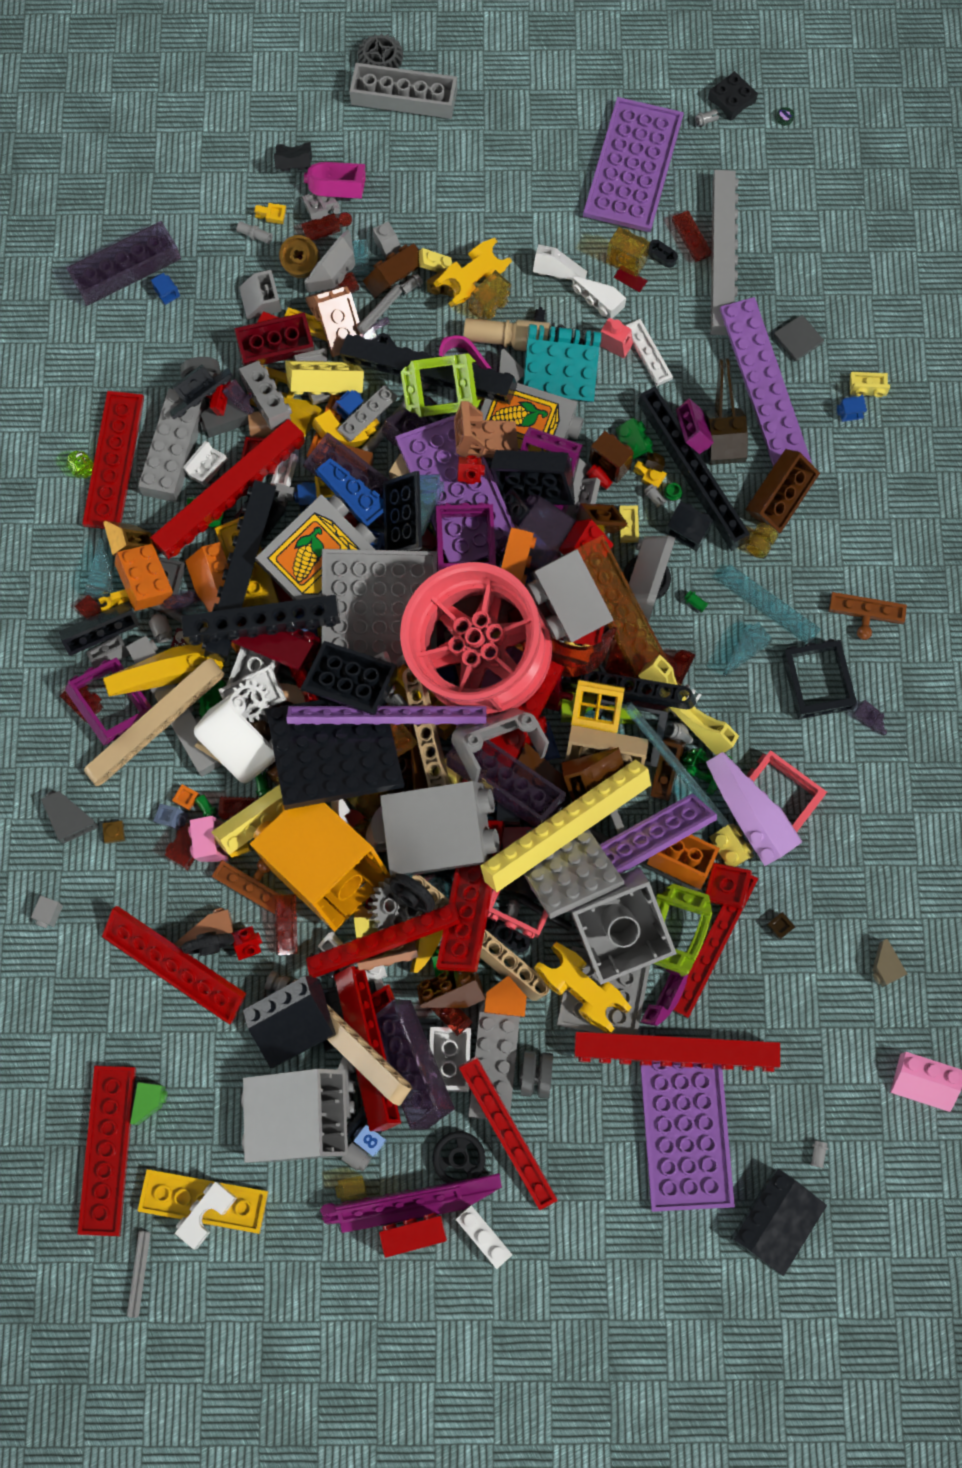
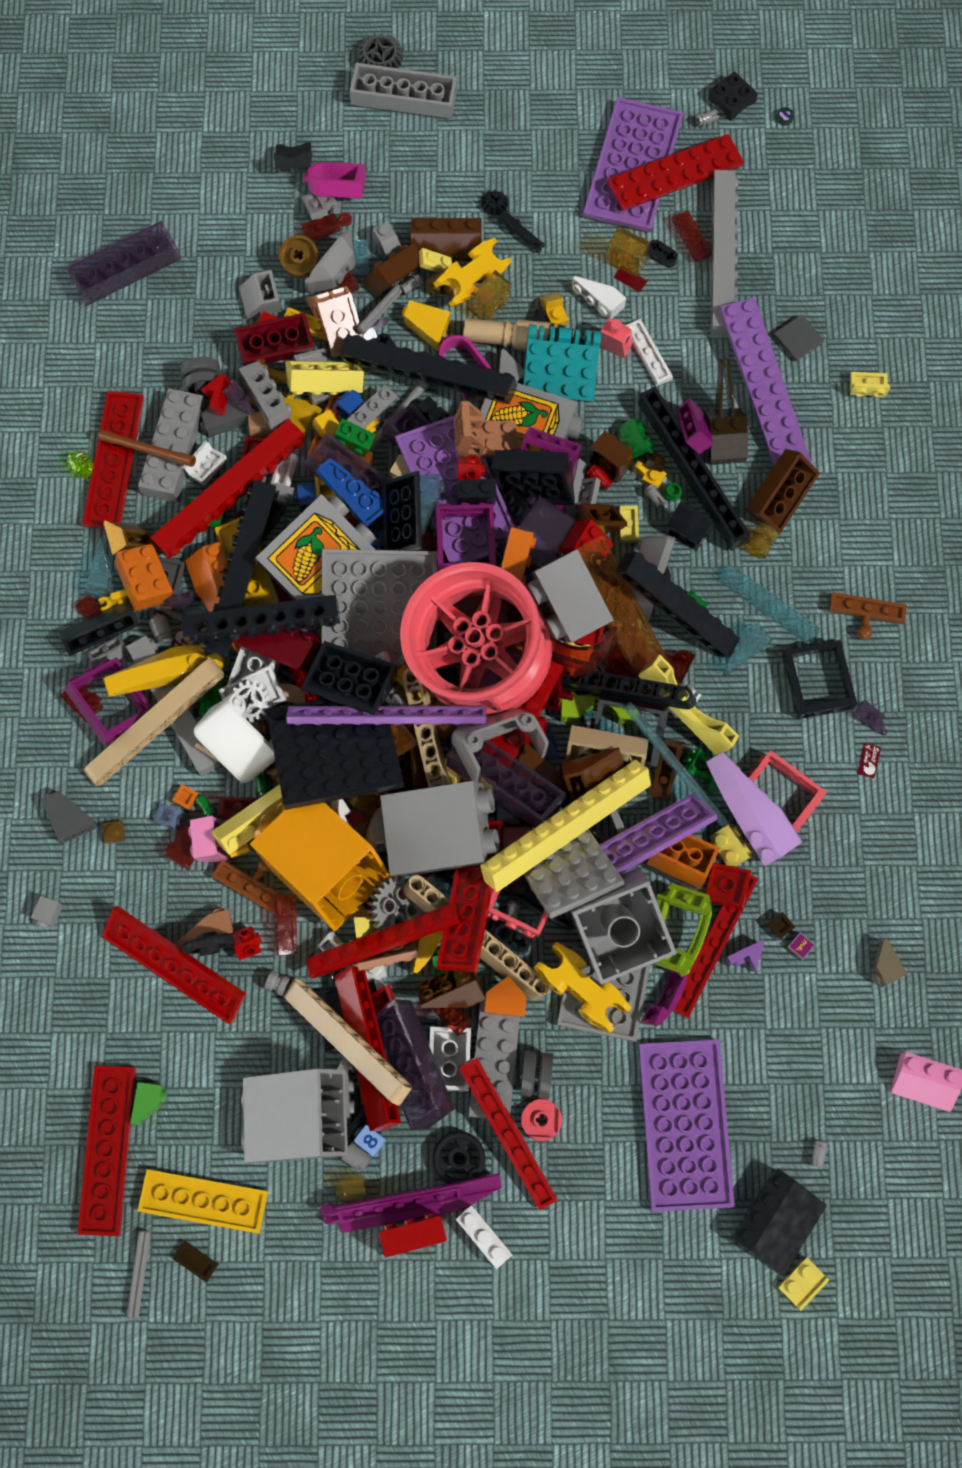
blue window [151,273,180,305] -> none
black bracket [170,364,233,419] -> none
white arch [175,1182,237,1250] -> none
light grey pin [236,221,273,244] -> none
black slope [243,976,336,1068] -> none
yellow plate [254,203,286,224] -> none
black wheel [389,873,435,913] -> none
lime wedge [401,353,481,417] -> none
white slope [533,244,587,281] -> none
yellow piece [571,680,625,733] -> none
red brick [574,1032,780,1072] -> none
light grey animal [664,722,693,744] -> none
blue window [837,394,867,422] -> none
none -> dark orange piece [98,430,196,467]
none -> dark brown tile [173,1241,219,1283]
none -> green bracket [331,419,375,457]
none -> yellow slope [402,300,451,351]
none -> reddish brown slope [411,218,482,261]
none -> black brick [457,479,496,505]
none -> black gear [481,189,509,215]
none -> black pin [497,209,545,253]
none -> coral plate [521,1099,562,1141]
none -> yellow slope [539,292,569,327]
none -> red plate [607,134,744,211]
none -> black brick [615,552,740,658]
none -> medium lavender slope [725,940,764,972]
none -> light yellow plate [778,1257,829,1311]
none -> magenta tile [787,932,815,961]
none -> dark red sticker [857,743,881,779]

